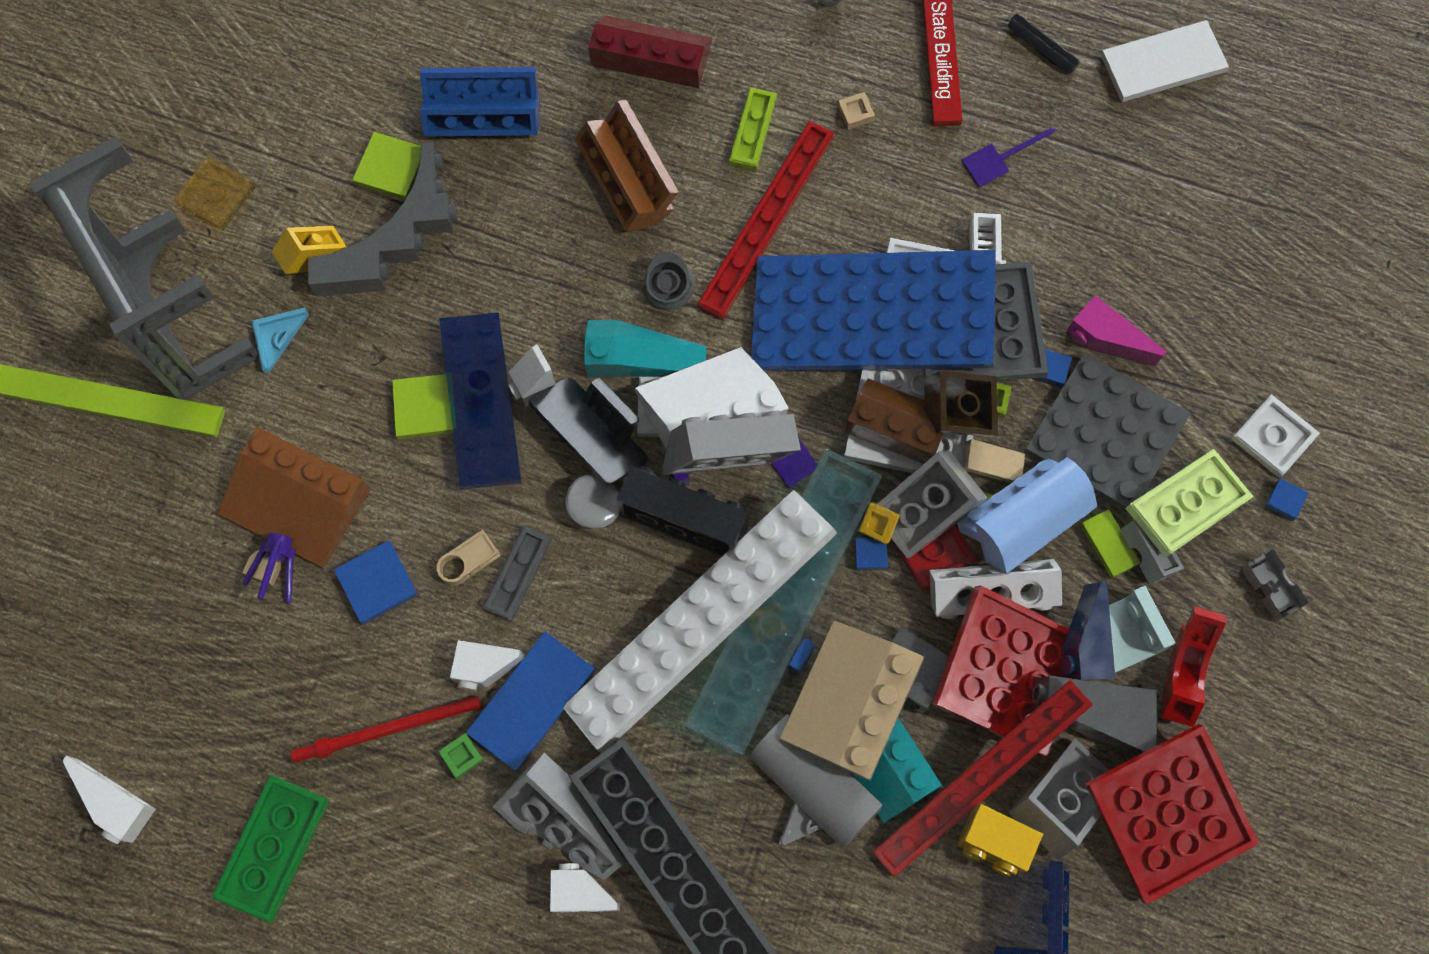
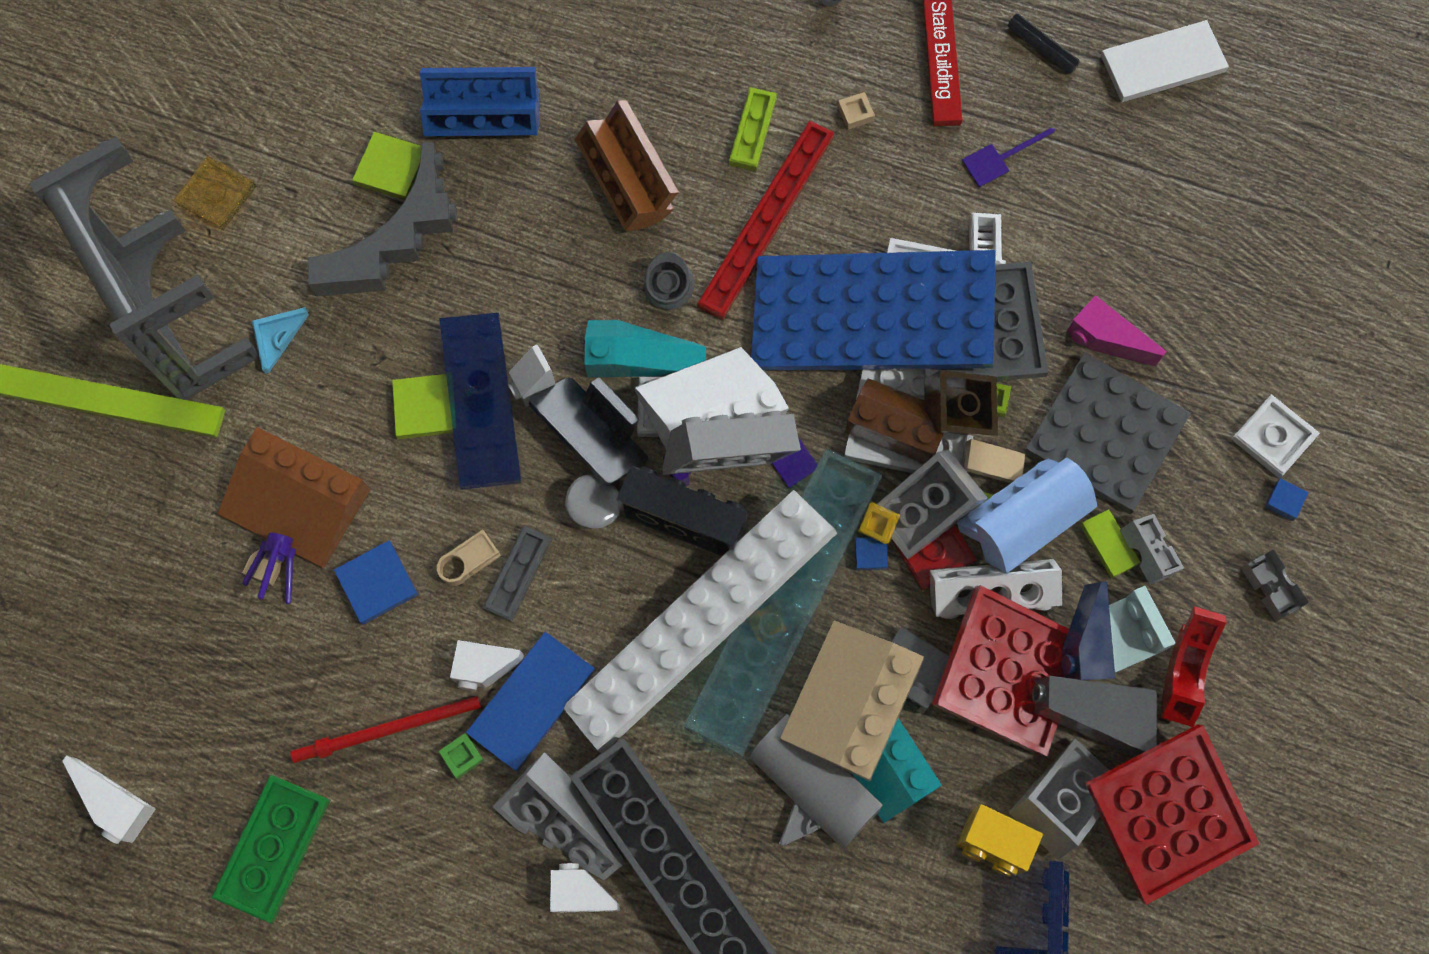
yellow slope [271,226,347,274] -> none
dark red slope [588,16,712,89] -> none
blue tile [788,638,815,676] -> none
red tile [872,679,1093,878] -> none
blue tile [1033,349,1072,387] -> none
yellowish green tile [1125,449,1253,558] -> none

